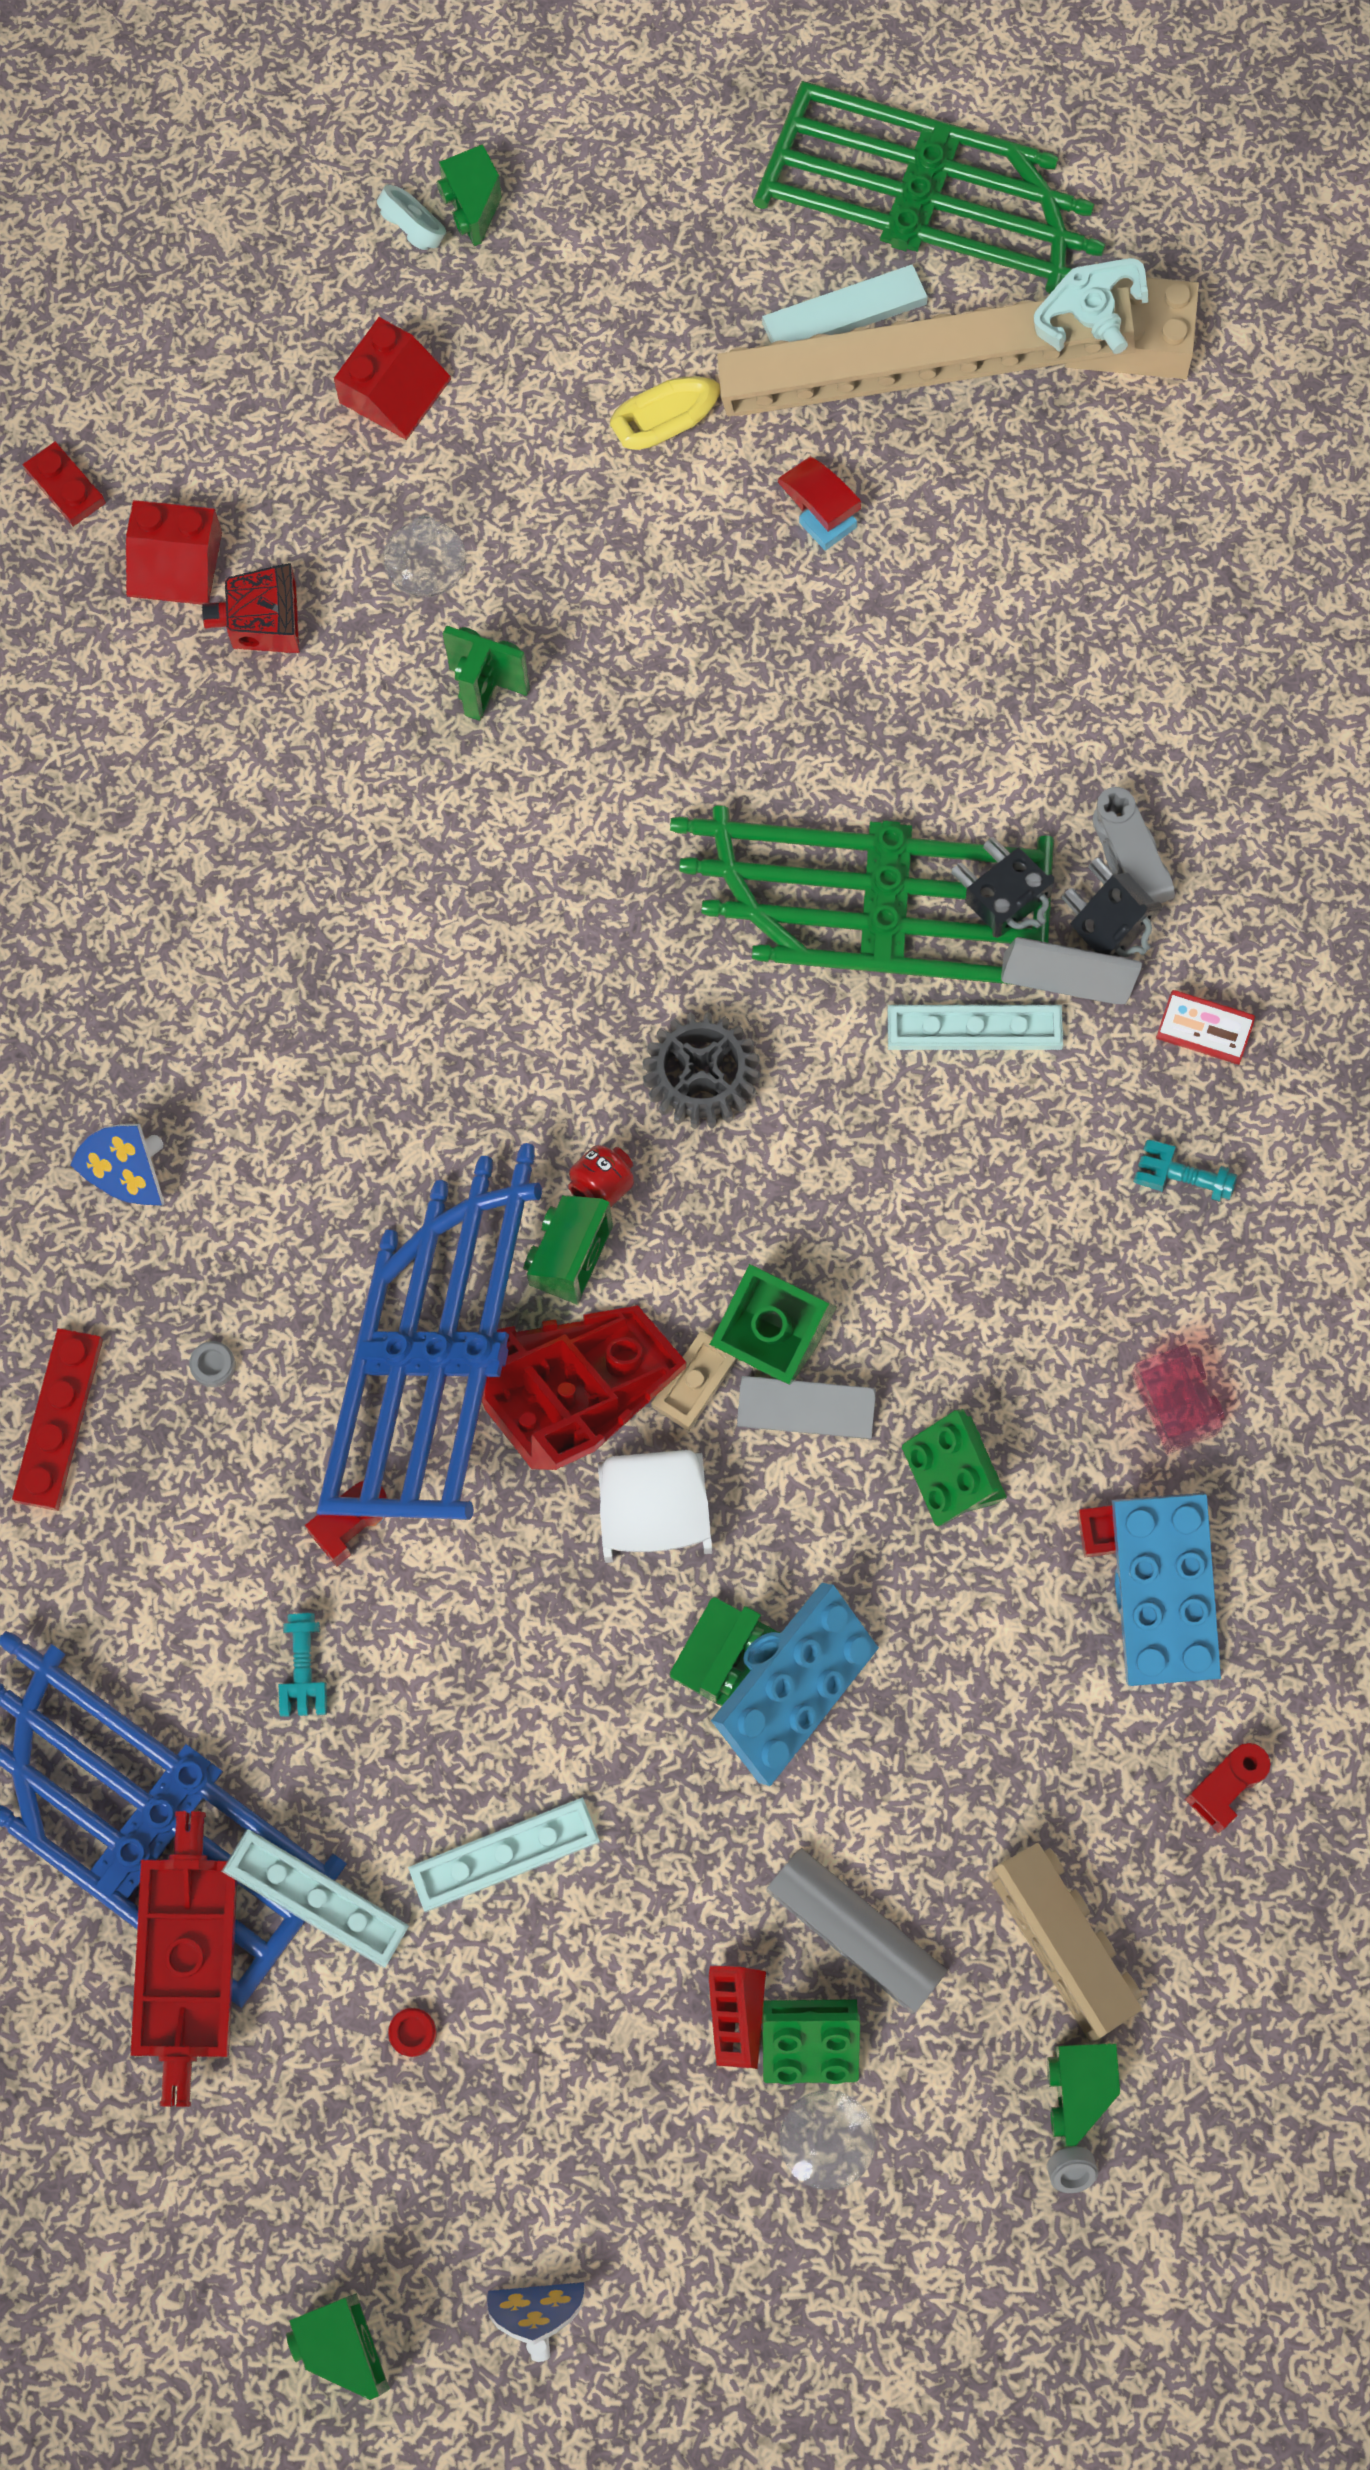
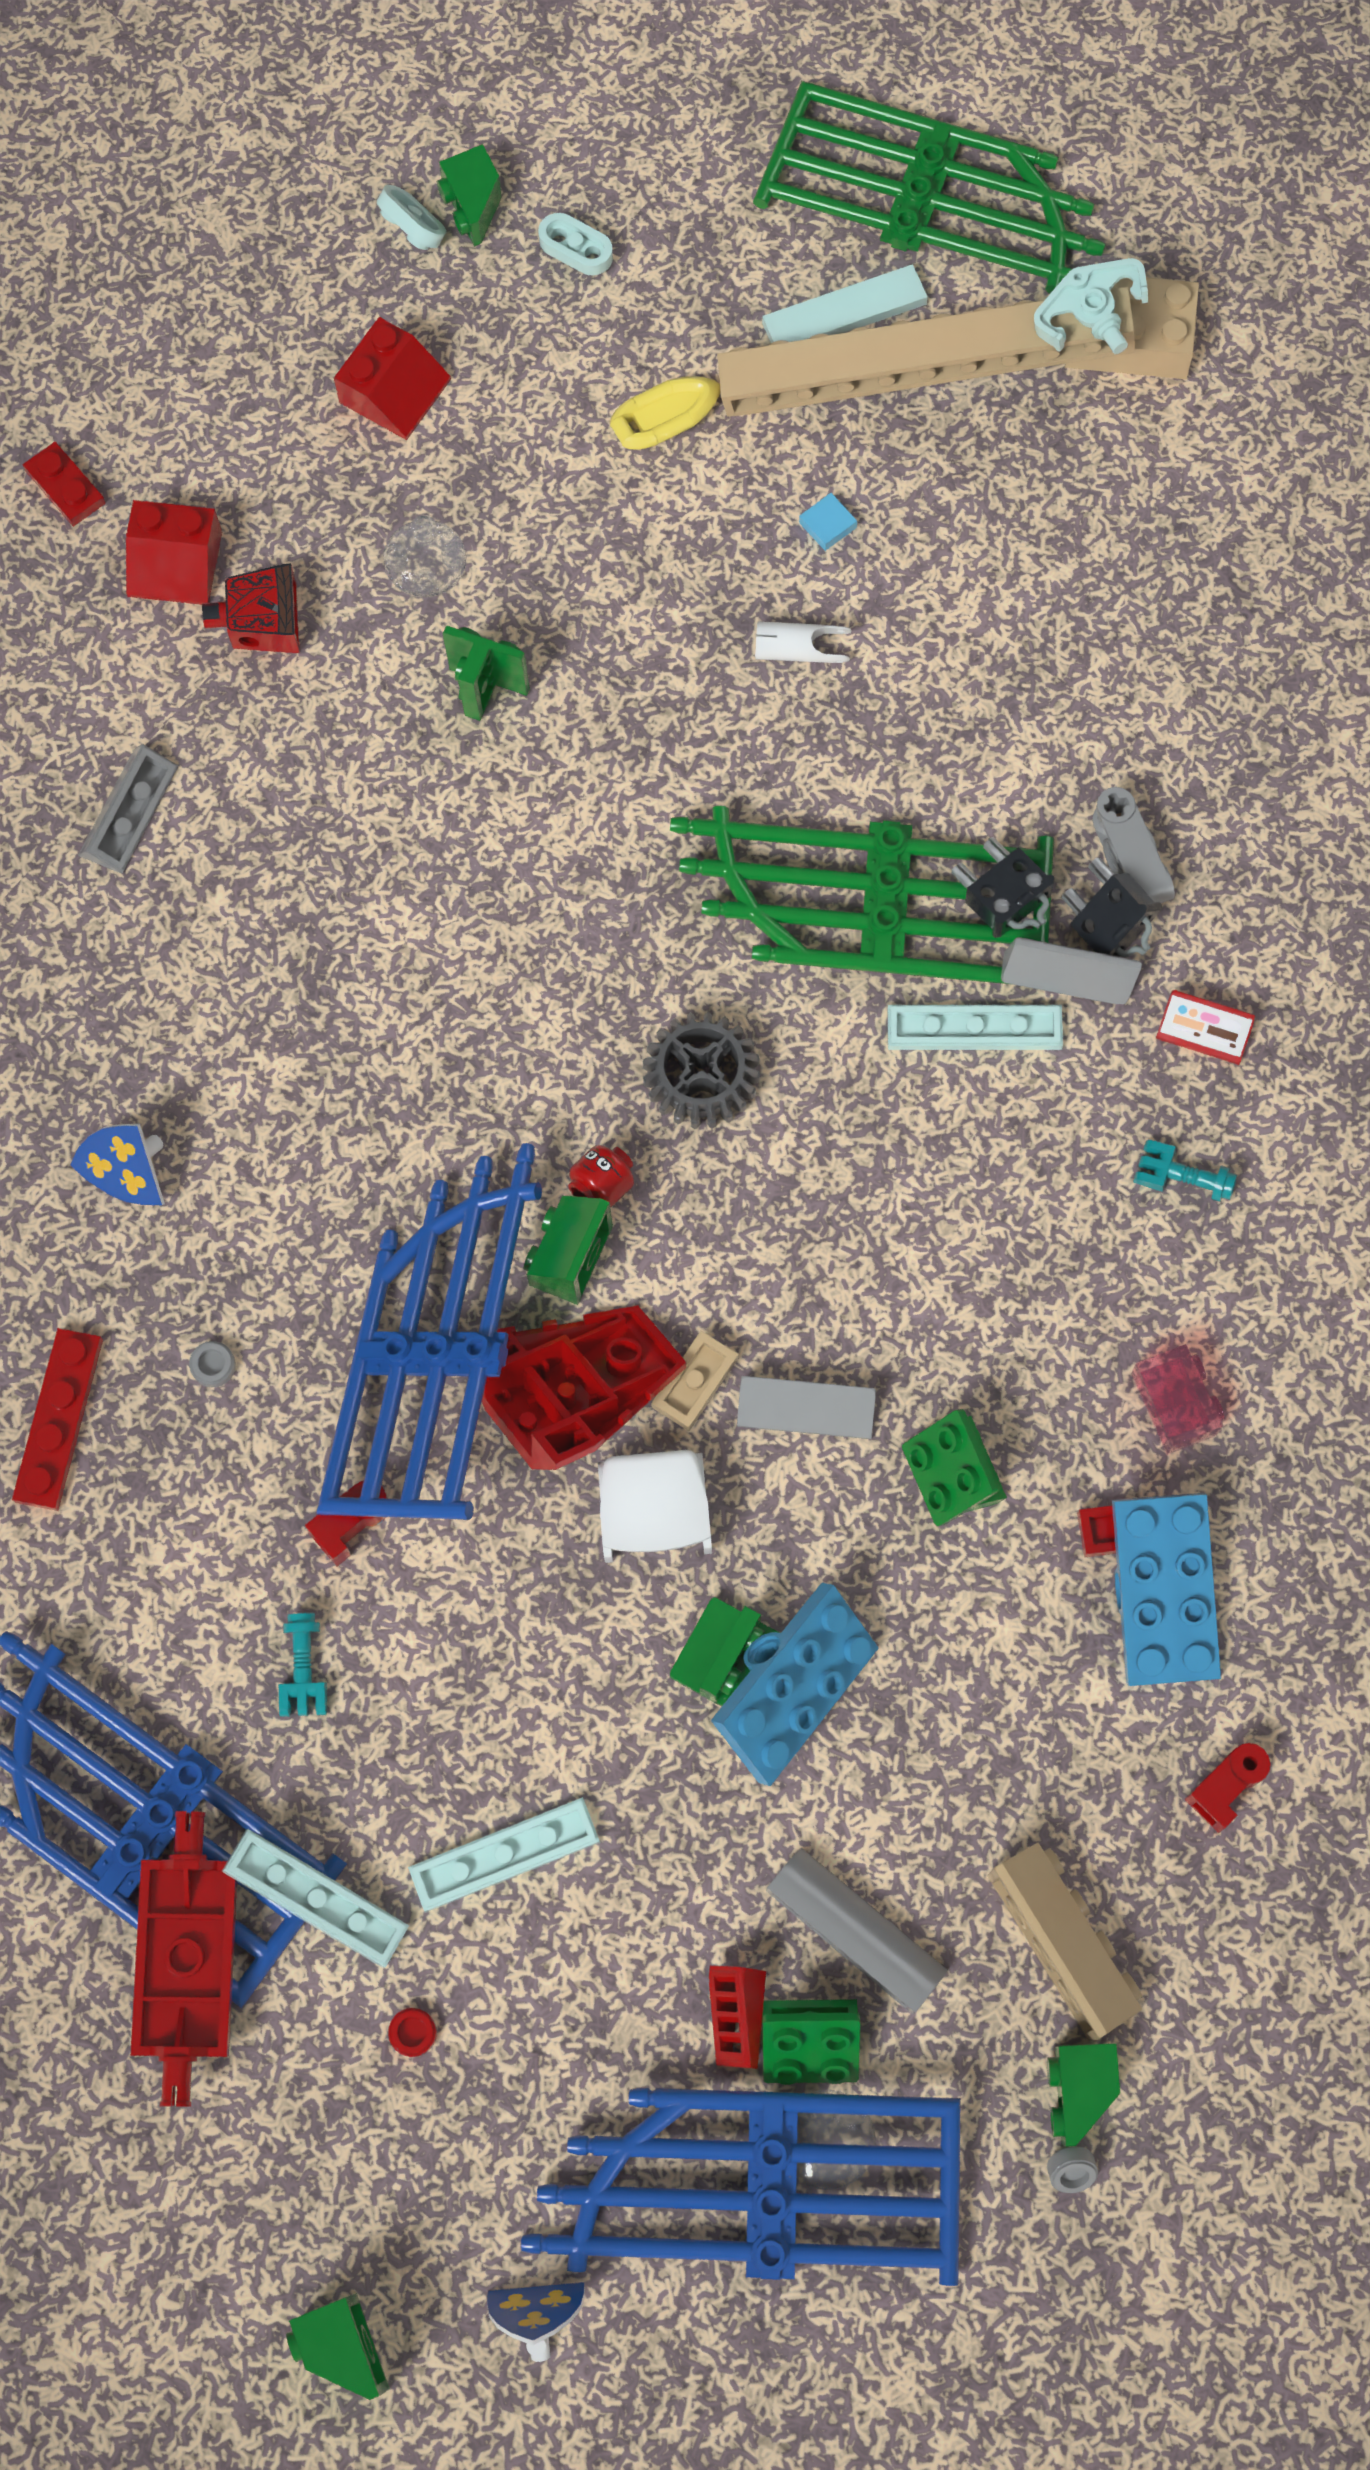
green slope [709,1264,837,1385] -> none
red slope [778,456,861,532] -> none
none -> light grey slope [78,744,178,874]
none -> blue piece [521,2088,961,2286]
none -> light aqua plate [538,213,613,275]
none -> white piece [755,621,851,663]

